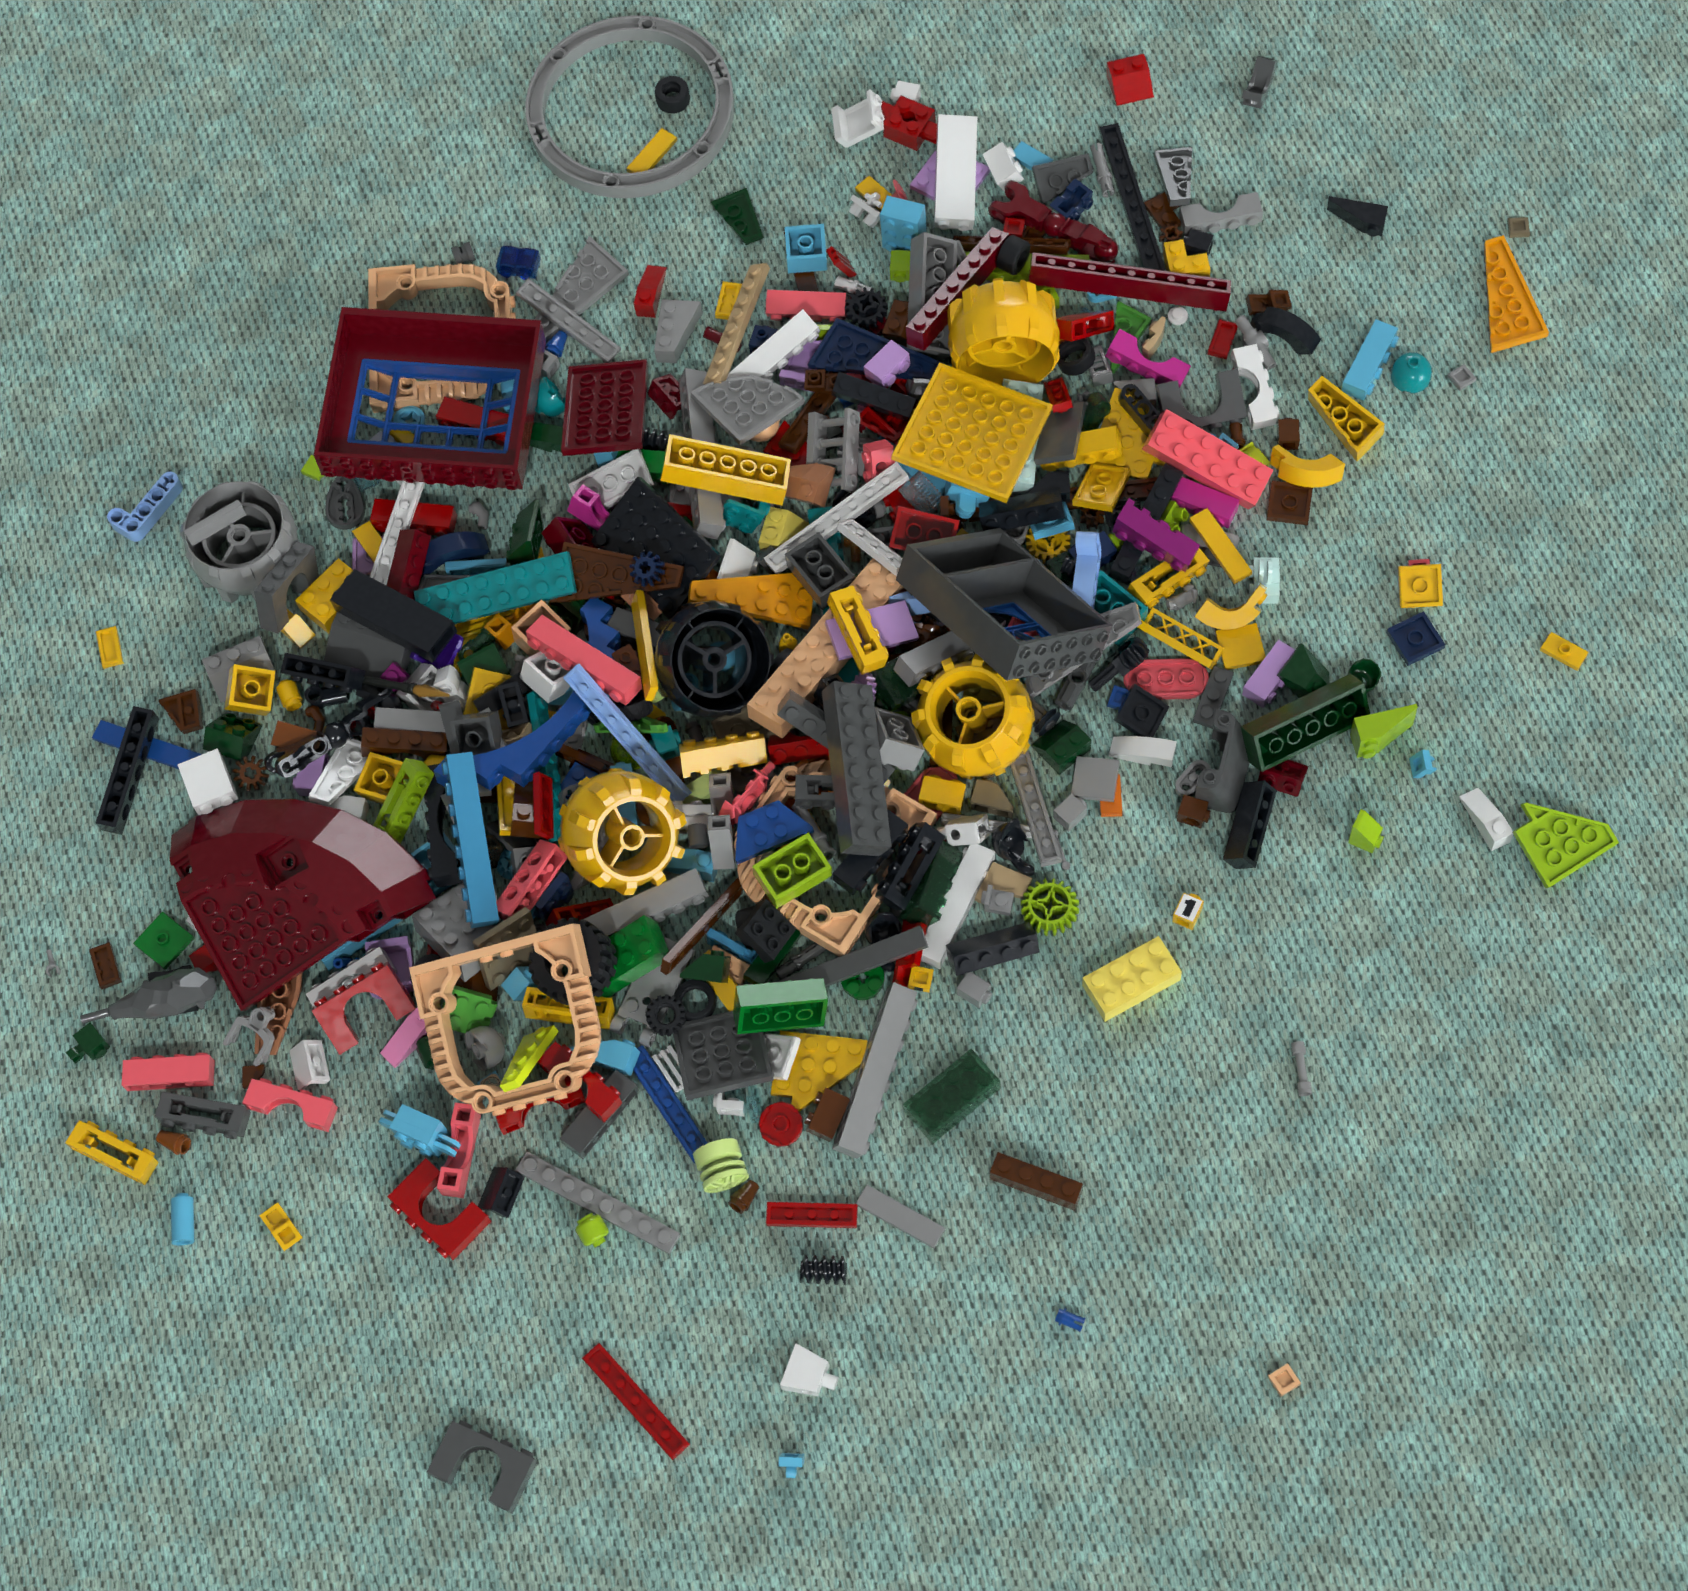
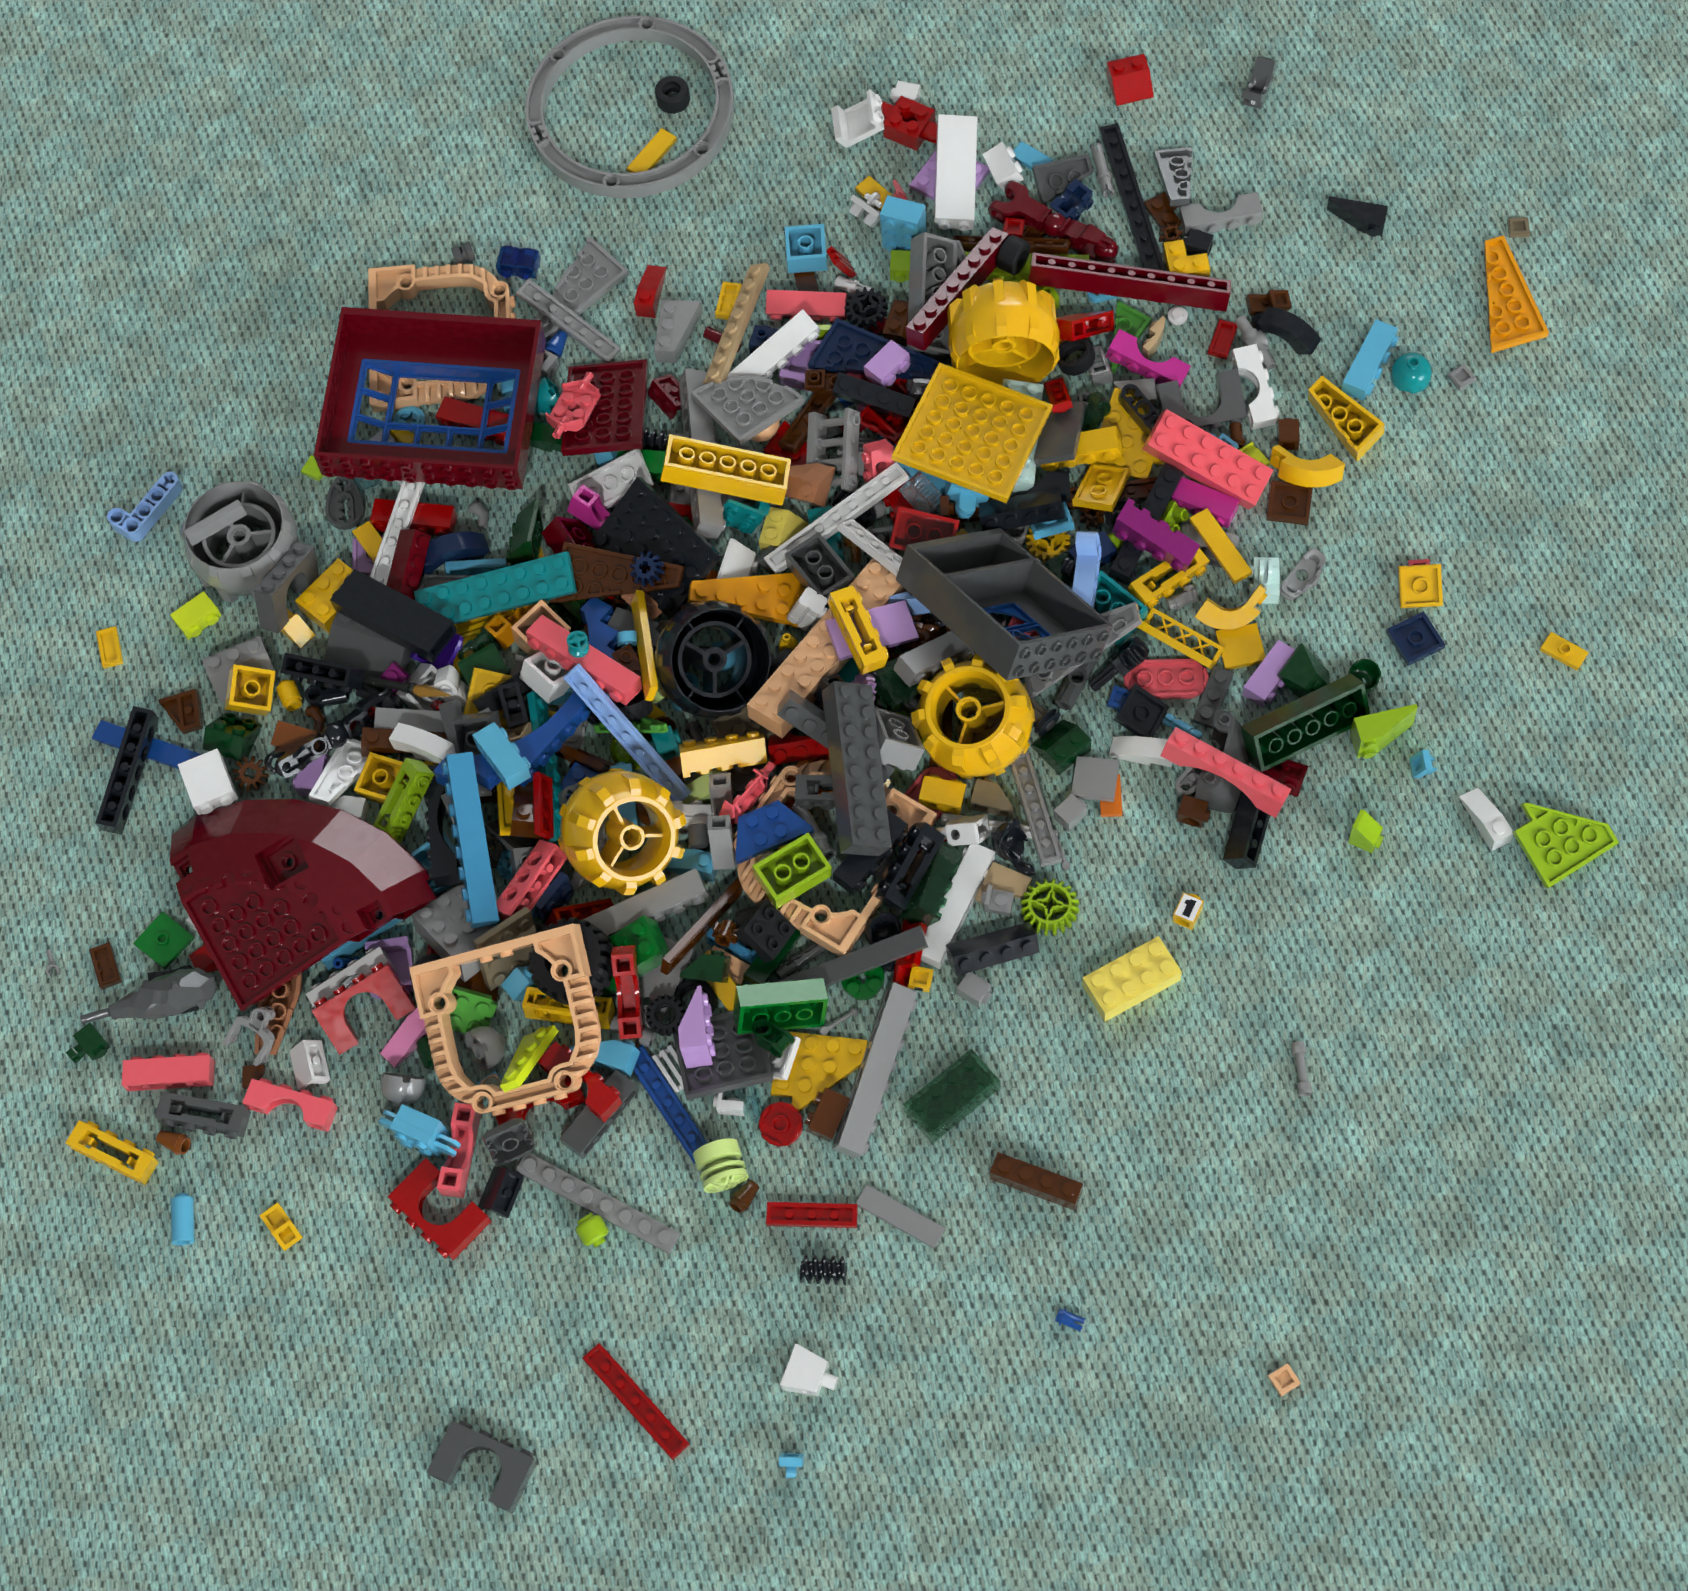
dark green wing [710,188,764,245] -> none
none -> neon yellow brick [170,591,222,640]
none -> light grey cylinder [381,1073,426,1107]
none -> white slope [389,722,456,764]
none -> medium azure brick [472,722,531,790]
none -> dark grey slope [482,1118,535,1164]
none -> coral plate [545,372,601,439]
none -> teal wheel [567,631,589,658]
none -> red arch [611,945,644,1039]
none -> medium azure beam [616,631,637,648]
none -> lavender slope [678,985,716,1069]
none -> reddish brown gear [712,920,739,947]
none -> dark green piece [752,1019,795,1058]
none -> white brick [787,587,828,631]
none -> light grey hinge [819,1007,858,1035]
none -> coral arch [1160,727,1291,818]
none -> medium azure axle [1162,713,1202,740]
none -> light grey piece [1280,548,1326,601]

